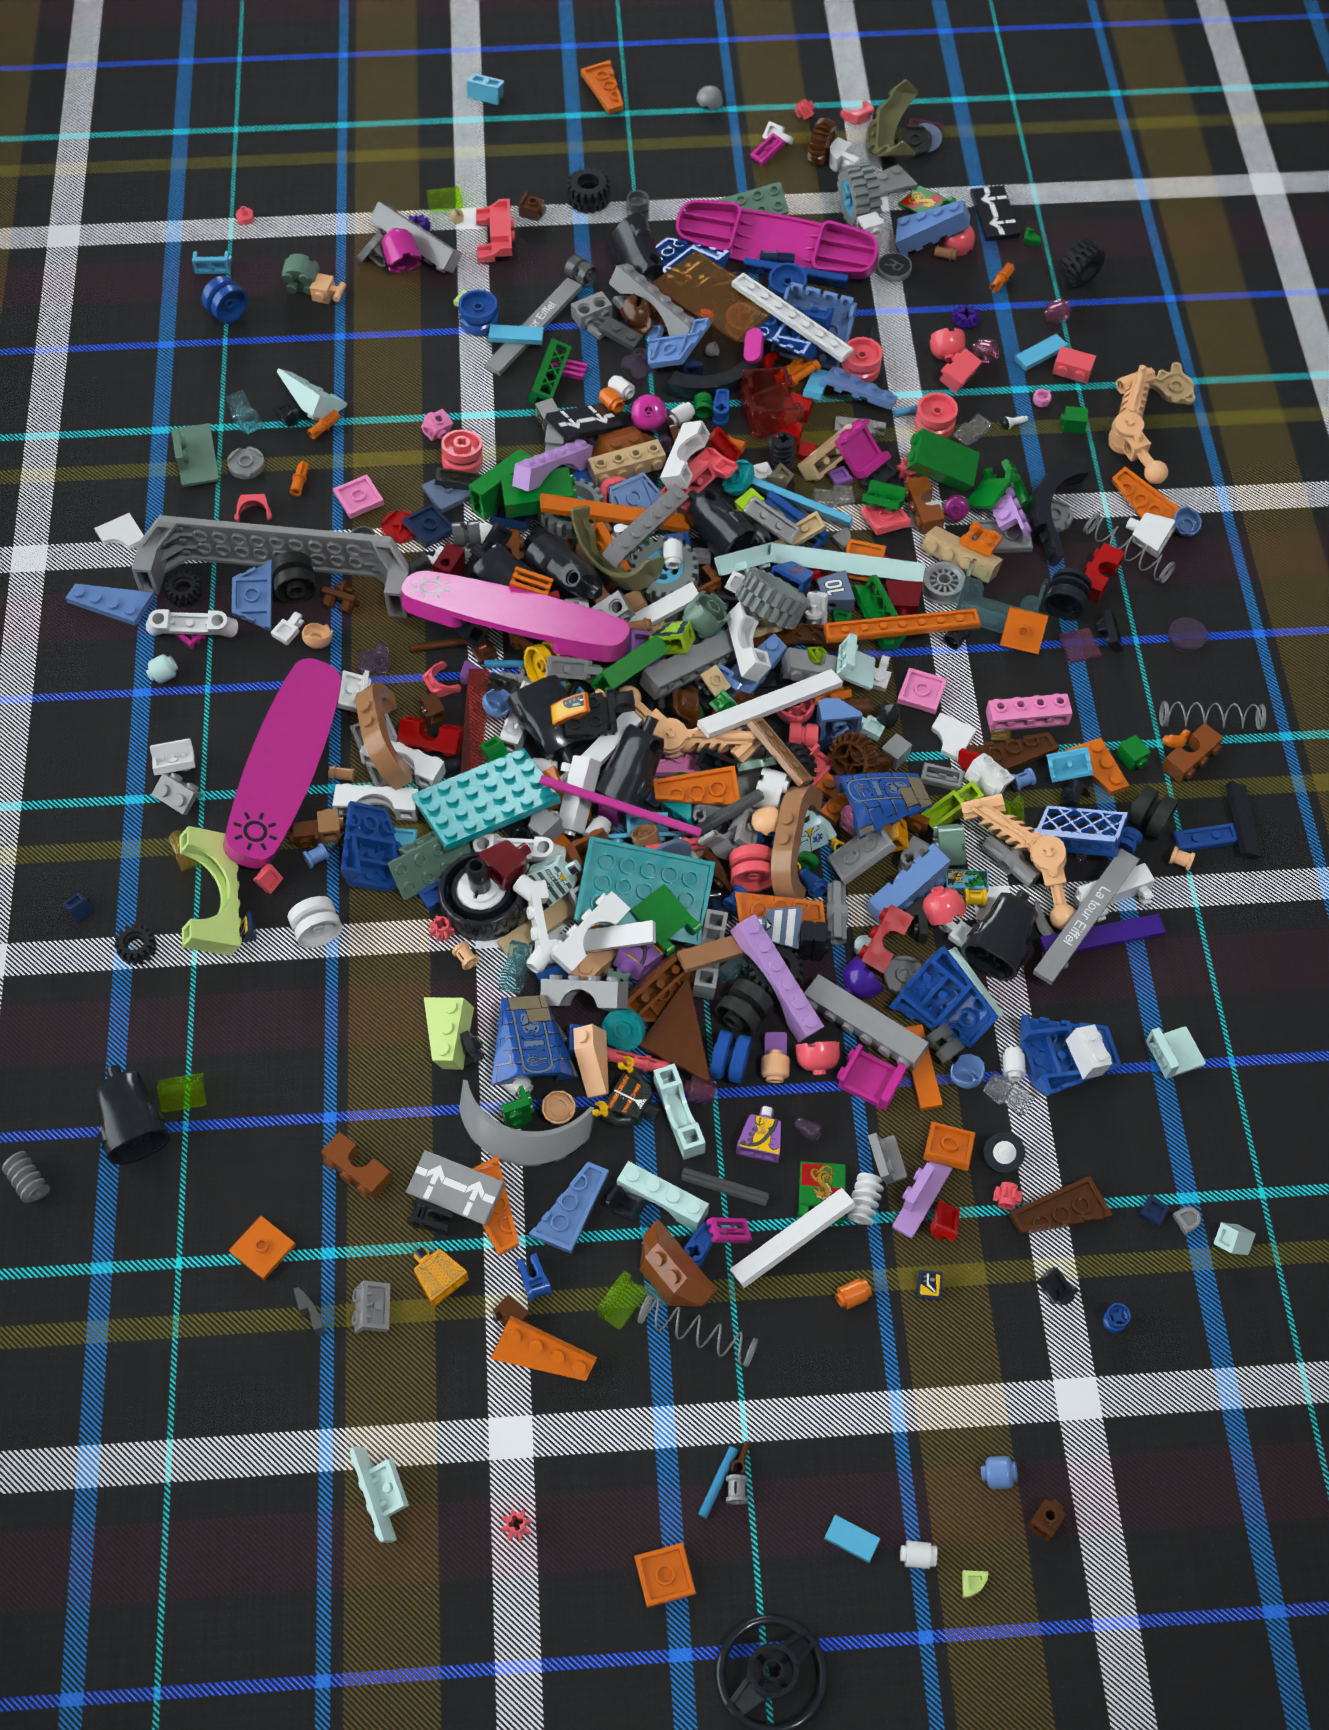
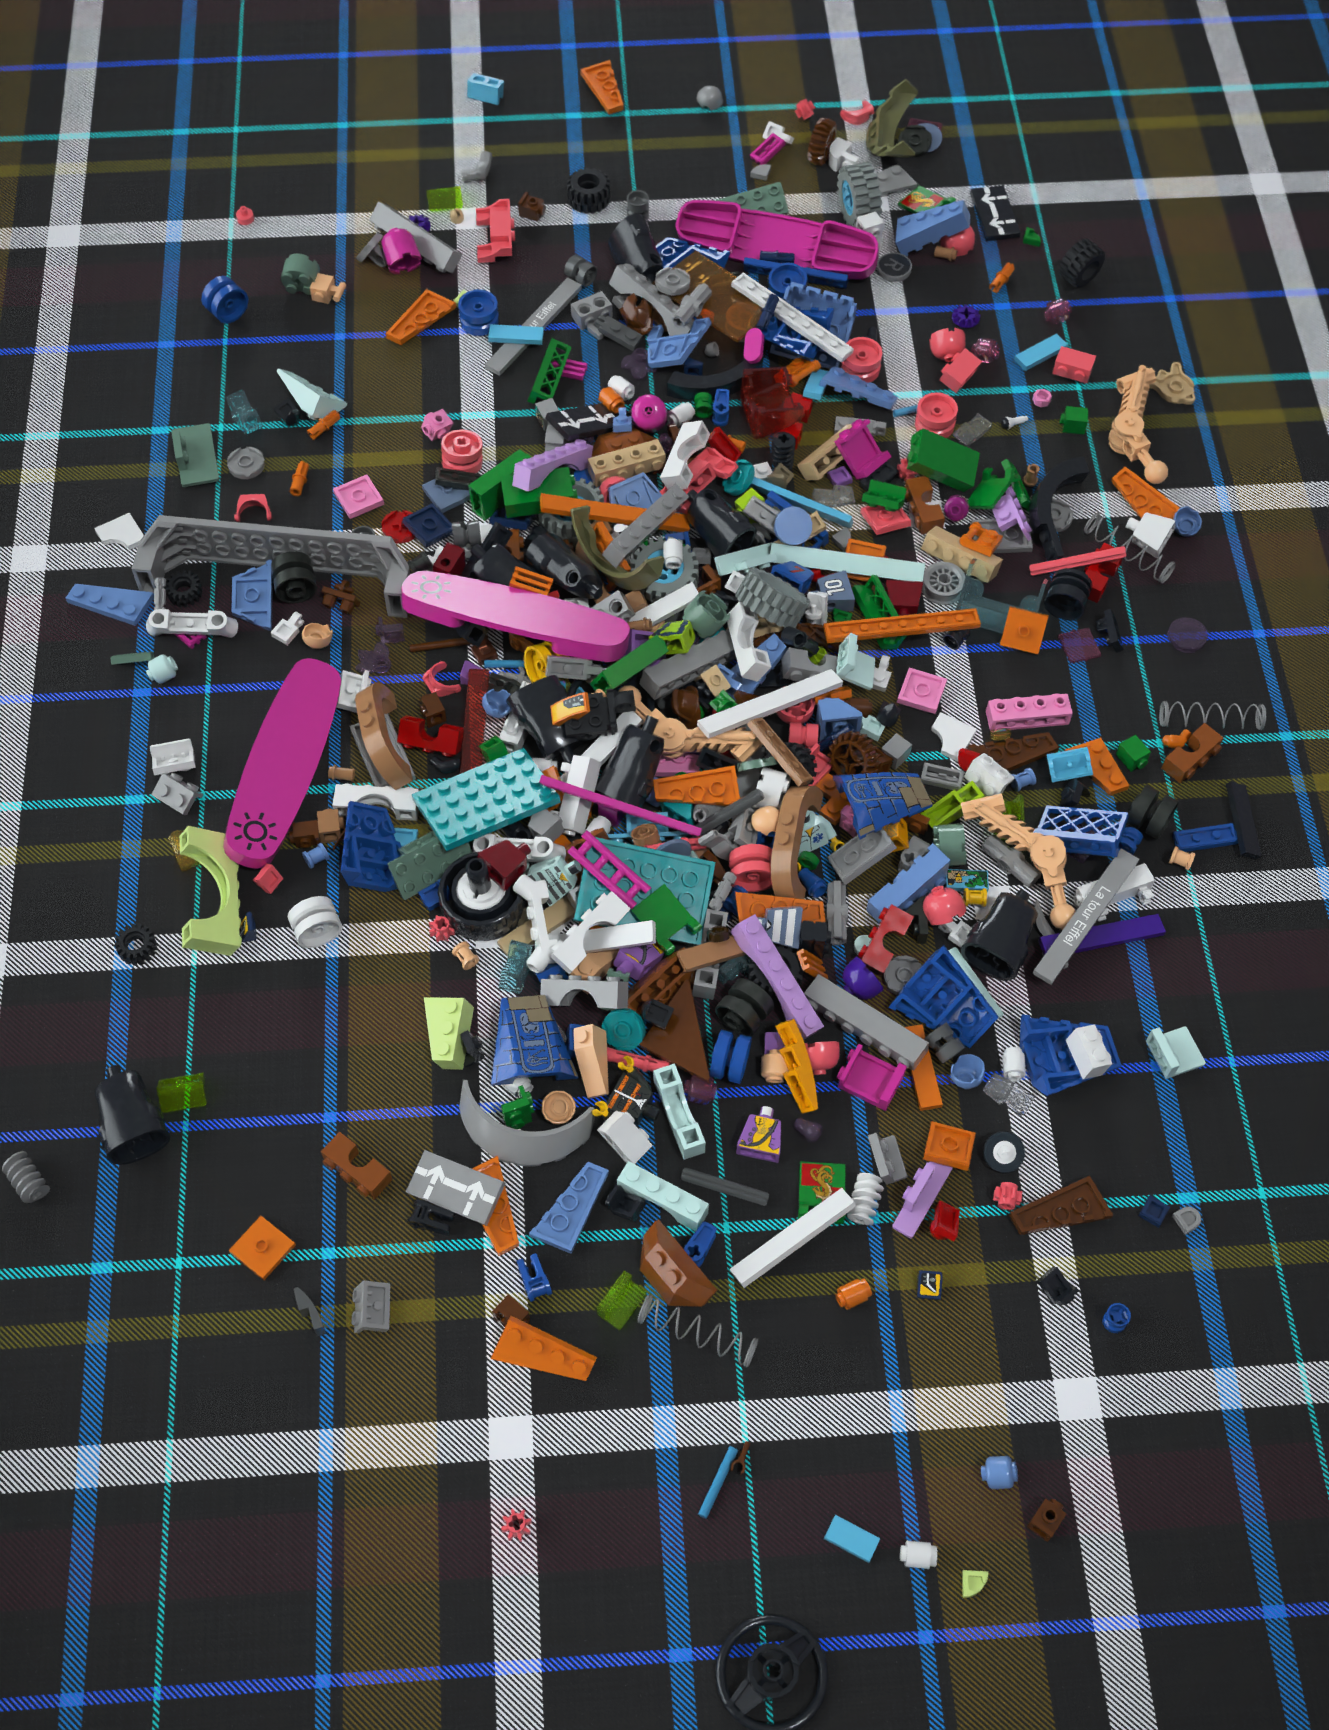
dark blue slope [62,893,94,922] -> none
medium azure hinge [192,251,232,274] -> none
light aqua bracket [349,1446,409,1543] -> none
white arch [359,740,446,788] -> none
light orange torso [413,1247,469,1307] -> none
orange plate [634,1543,696,1608] -> none
dark pink tile [706,1217,752,1243] -> none
light grey bush [726,1474,748,1505] -> none
red arm [763,351,780,375] -> none
red tile [797,441,817,460] -> none
light aqua panel [1214,1222,1256,1255] -> none
none -> sand green tile [110,651,154,665]
none -> light grey axle [154,577,166,610]
none -> clear purple bracket [375,617,405,644]
none -> orange wing [386,289,456,345]
none -> light grey arm [461,151,492,182]
none -> dark pink bar [567,830,651,910]
none -> white brick [598,1111,653,1164]
none -> medium blue plate [613,407,632,432]
none -> black plate [641,999,674,1030]
none -> light grey tile [655,267,691,295]
none -> light grey piece [671,283,712,329]
none -> dark brown tile [707,926,730,942]
none -> light grey axle [709,872,737,911]
none -> light grey tile [750,164,771,181]
none -> dark blue axle [756,294,779,331]
none -> medium blue tile [774,506,812,546]
none -> light orange slope [775,1019,818,1113]
none -> black piece [781,626,820,658]
none -> orange tile [797,949,828,979]
none -> medium nougat pin [1023,464,1040,487]
none -> coral axle [1029,546,1126,576]

